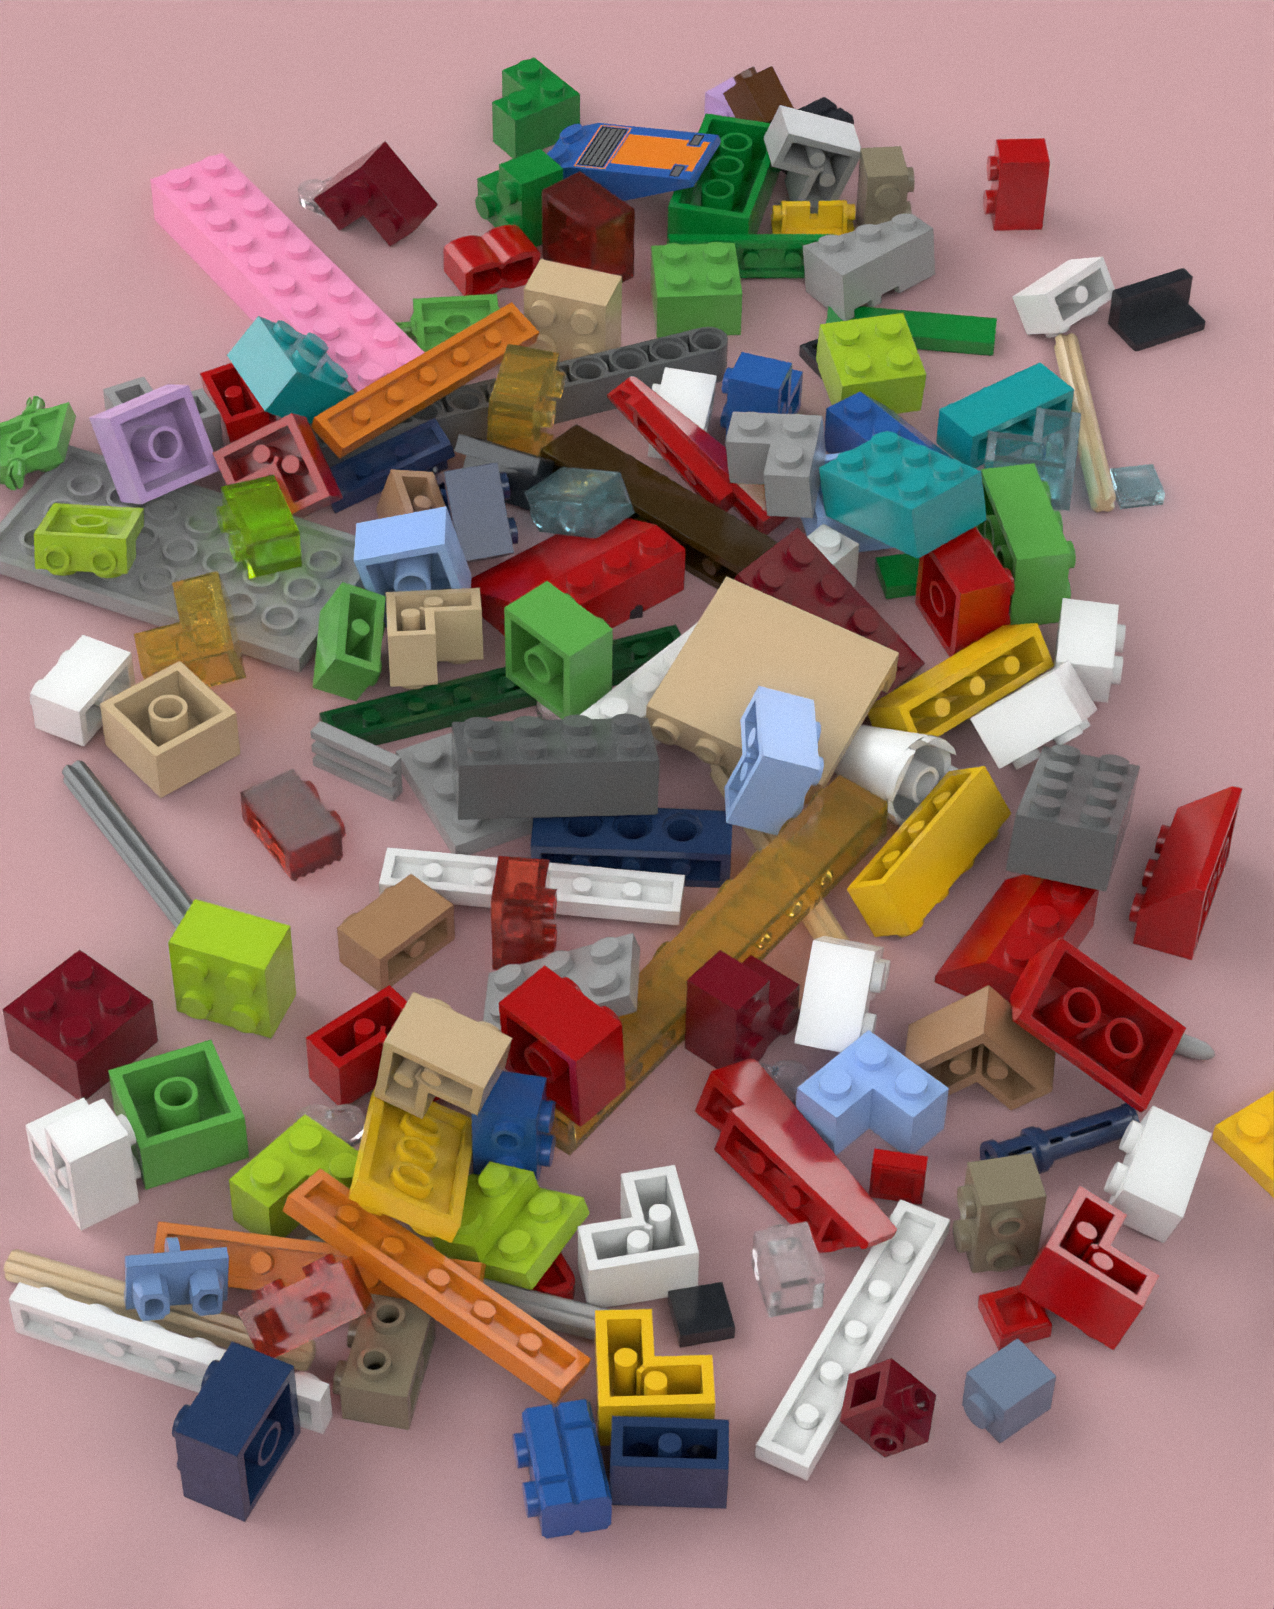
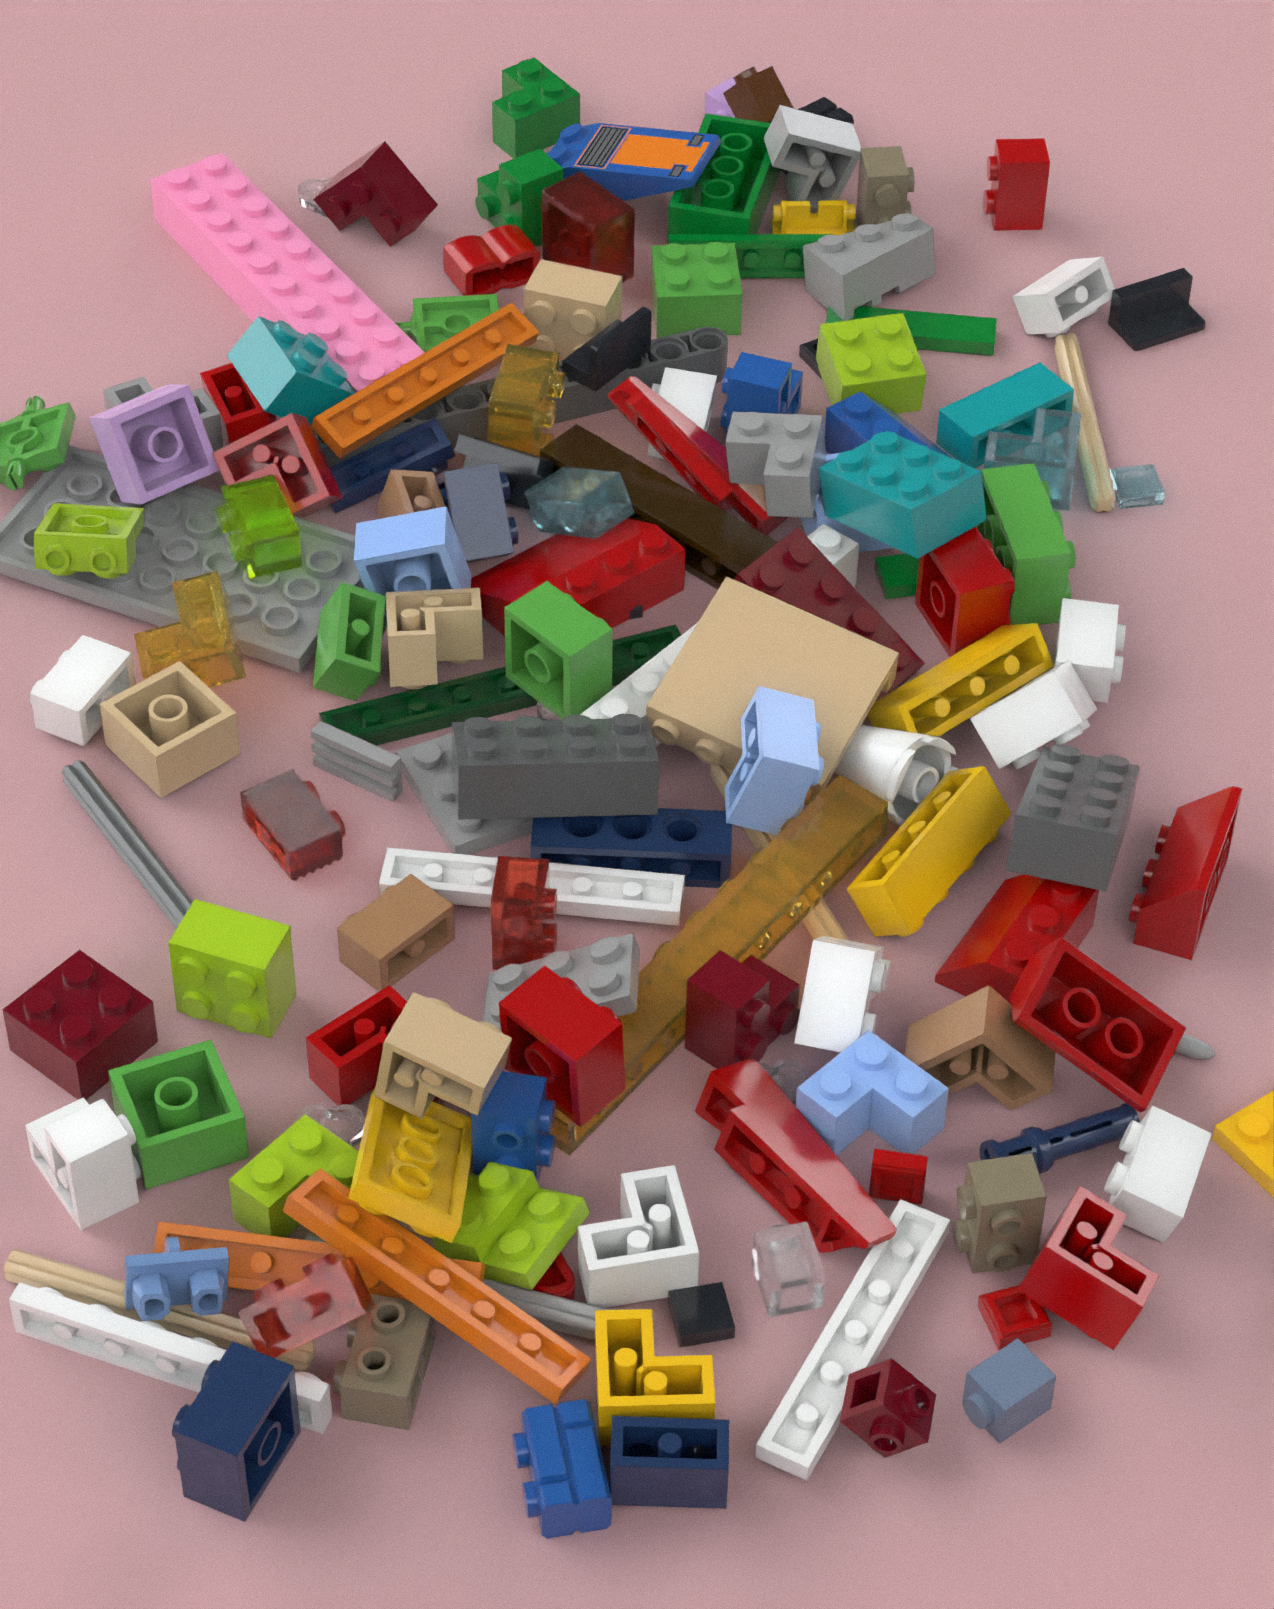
none -> black panel [562,306,652,392]

